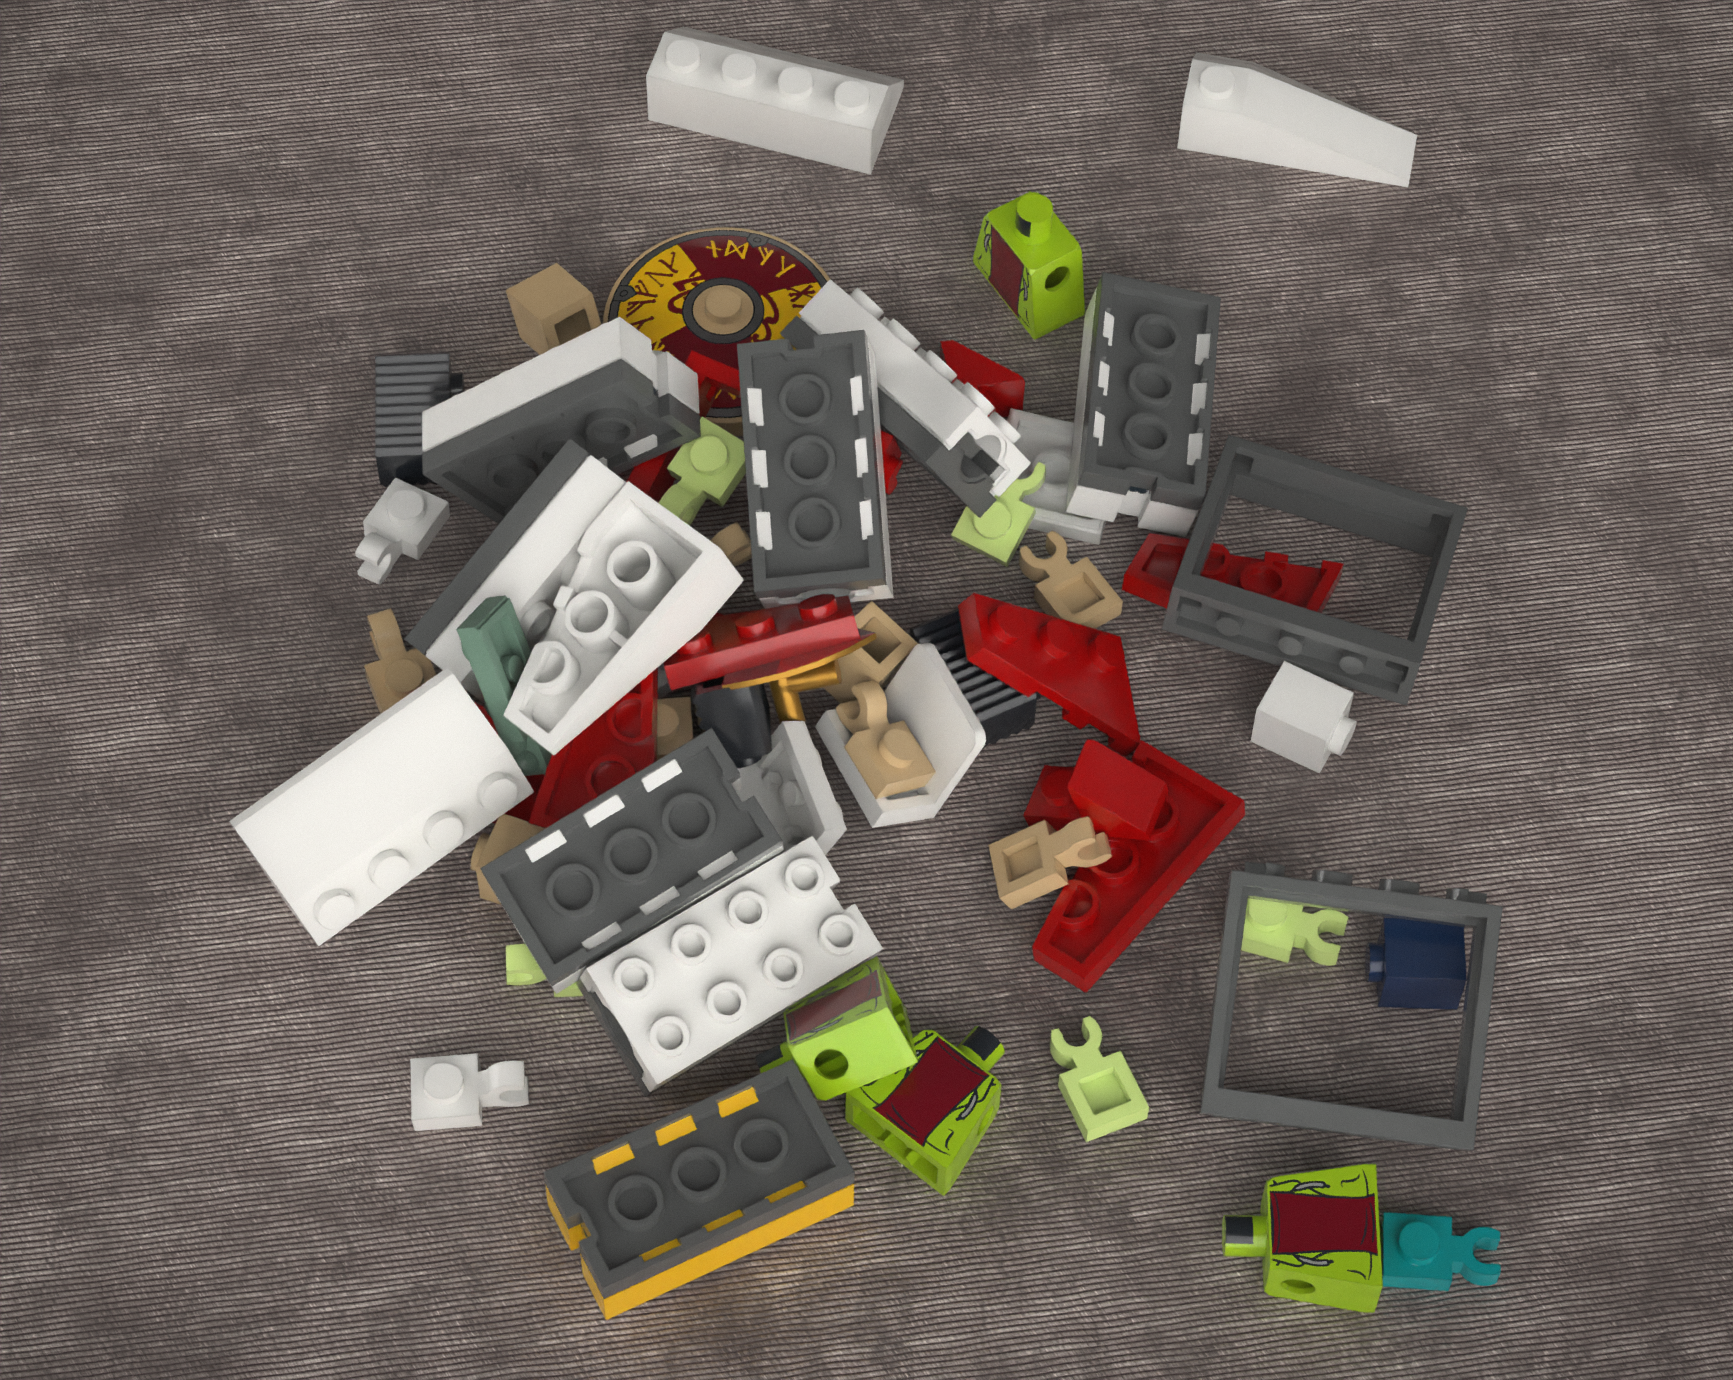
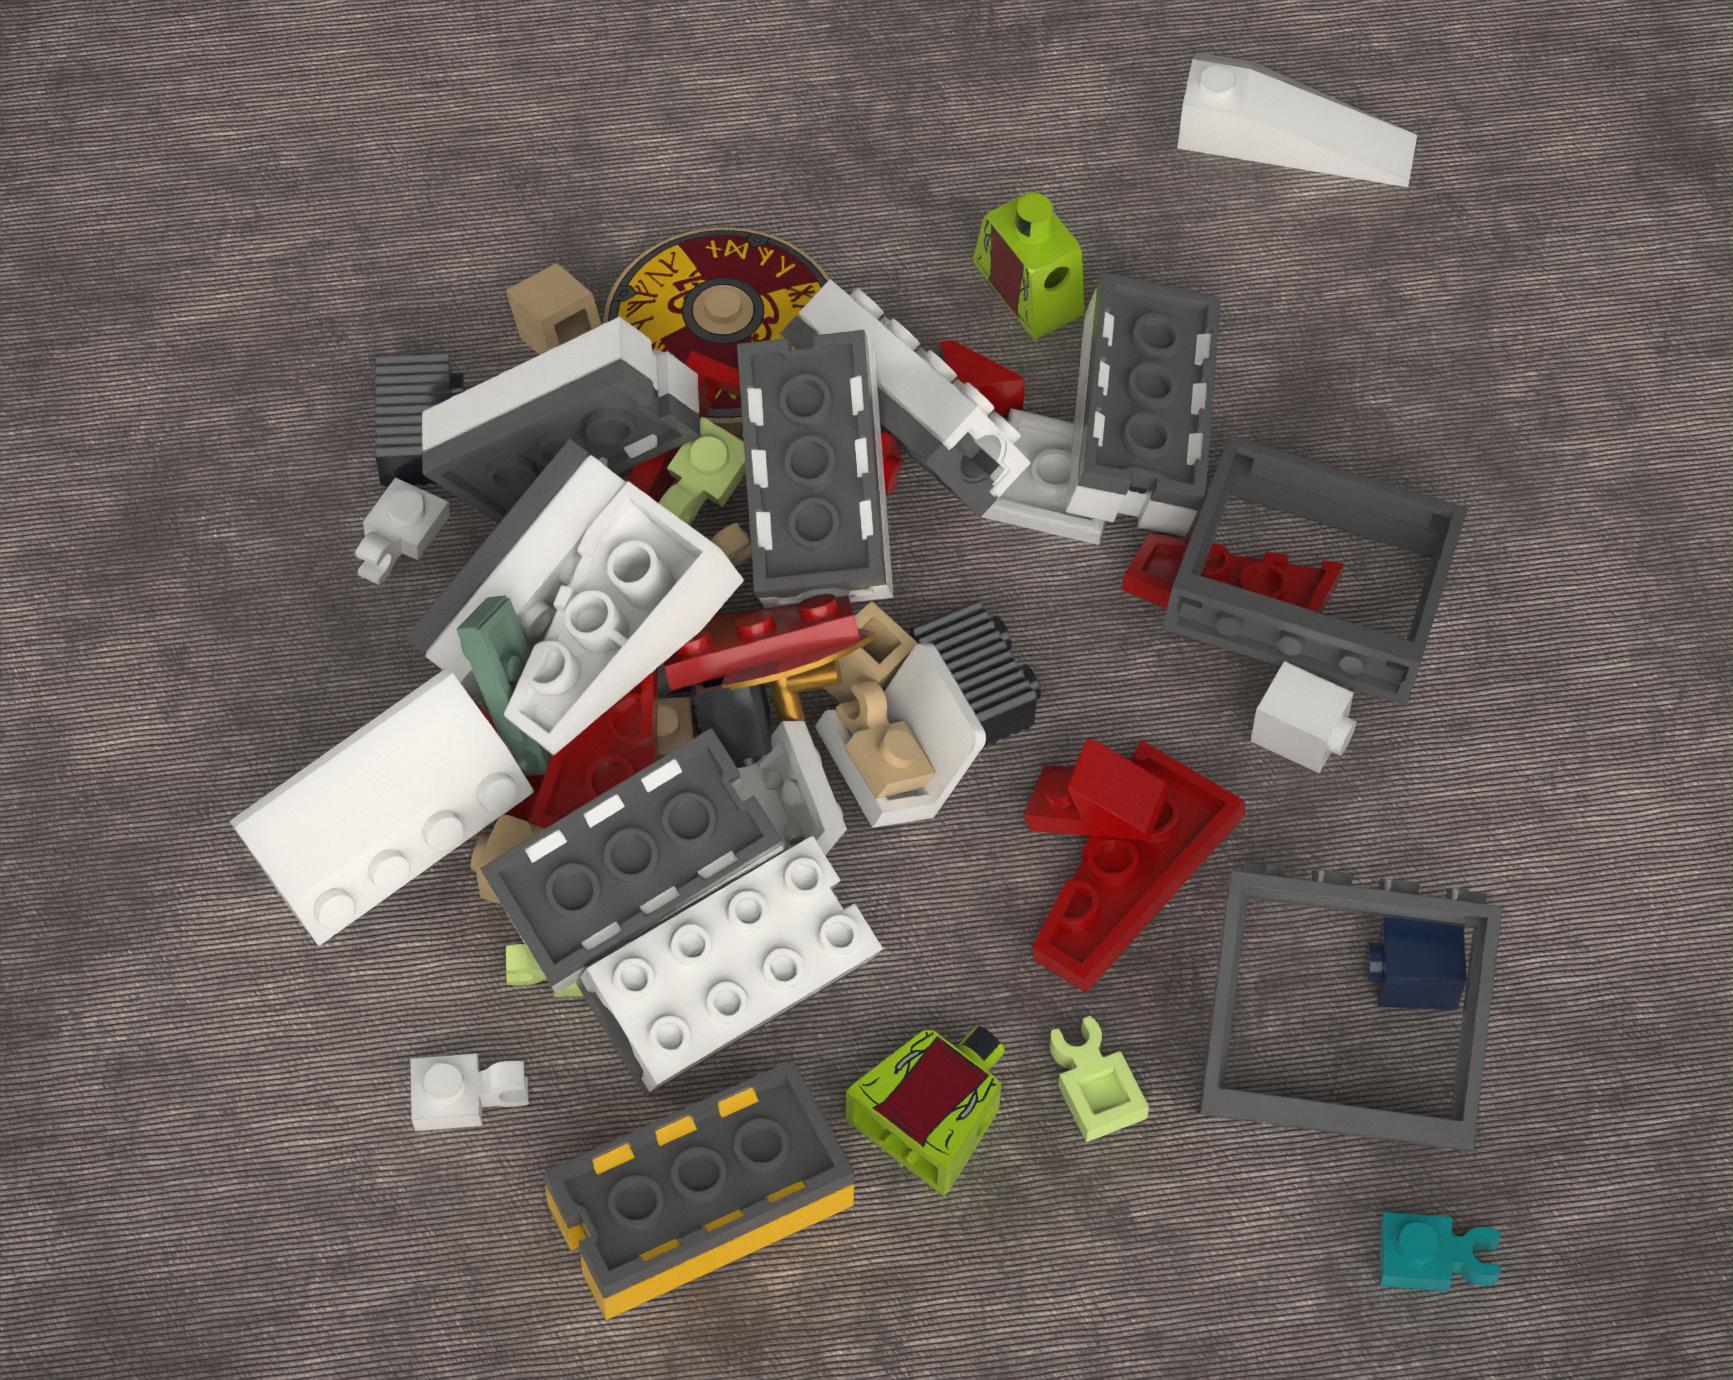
tan plate [364,608,436,714] -> none
white slope [646,27,904,175] -> none
lime torso [756,956,918,1101] -> none
yellowish green plate [951,462,1046,567] -> none
red wing [958,593,1141,757] -> none
tan plate [988,817,1112,909] -> none
tan plate [1019,531,1123,629] -> none
torso [1222,1164,1383,1313] -> none
yellowish green plate [1241,898,1348,966] -> none

